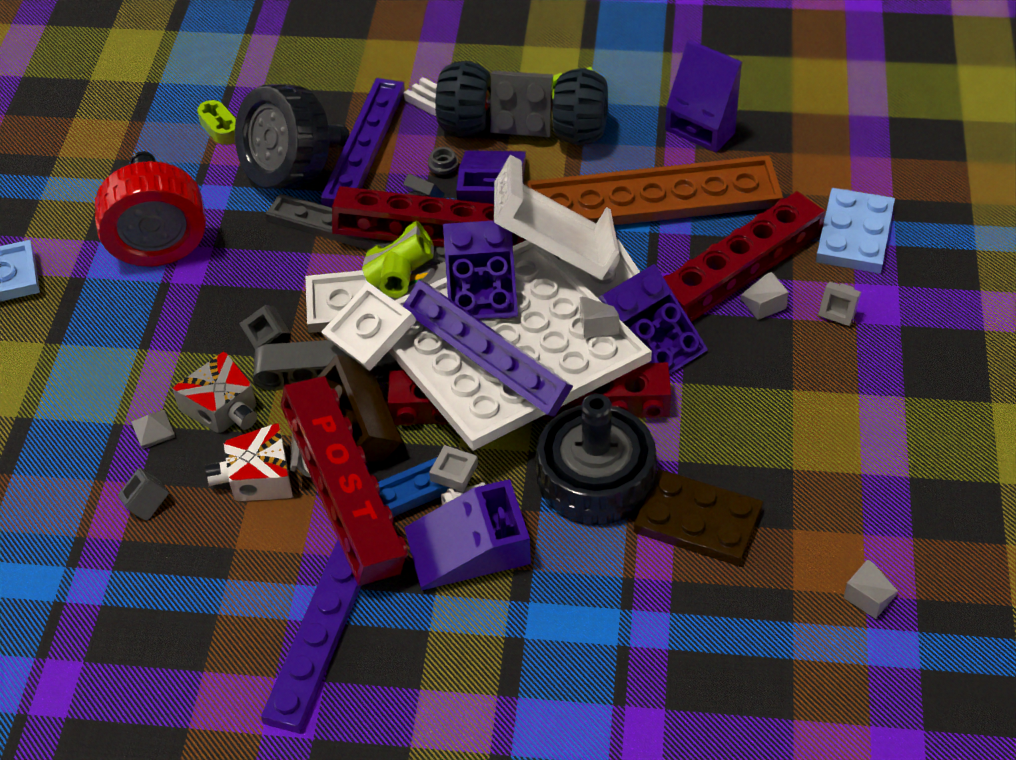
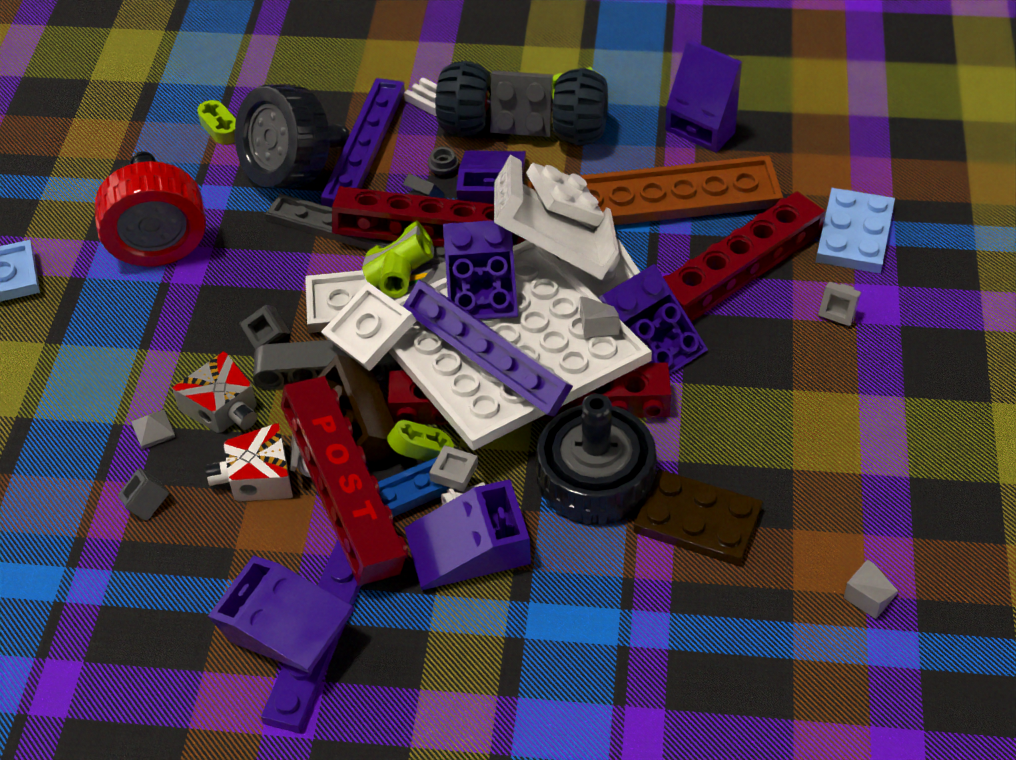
light grey slope [740,272,789,320] -> none
none -> dark purple slope [208,555,355,673]
none -> lime beam [387,420,454,462]
none -> white plate [526,163,605,226]

